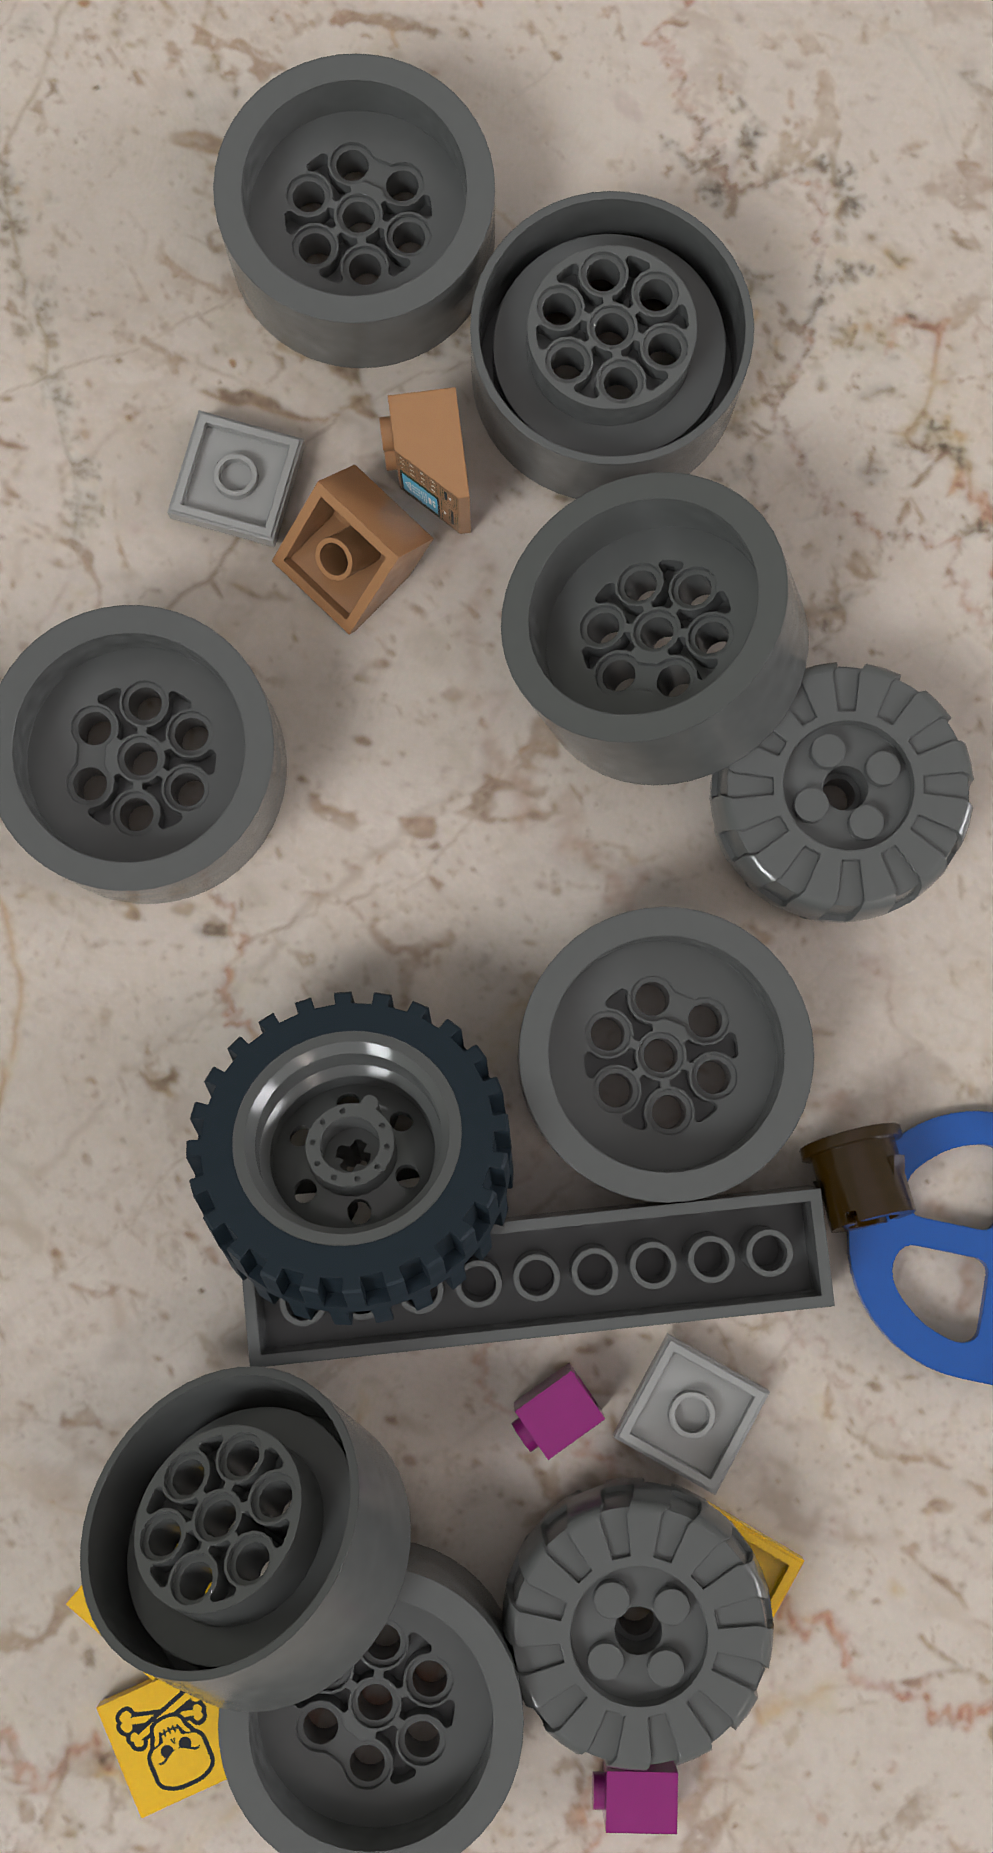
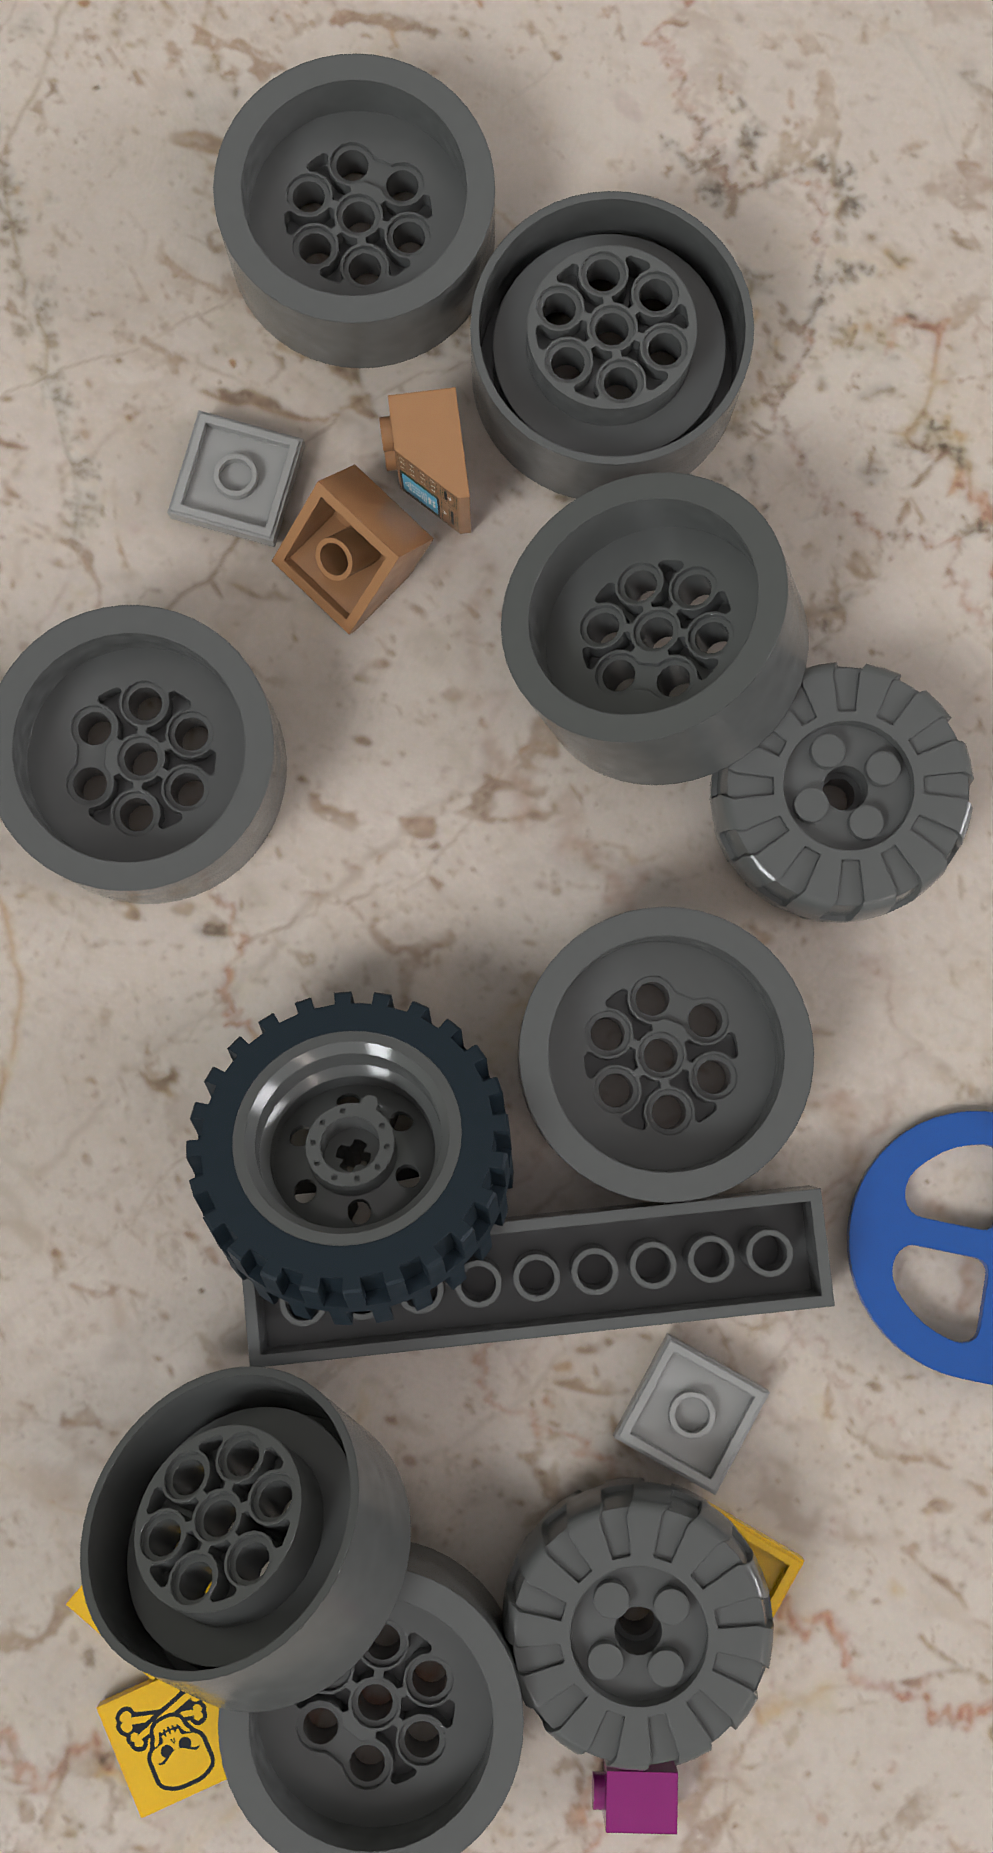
magenta brick [512,1363,605,1460] -> none
dark brown piece [799,1123,916,1233] -> none

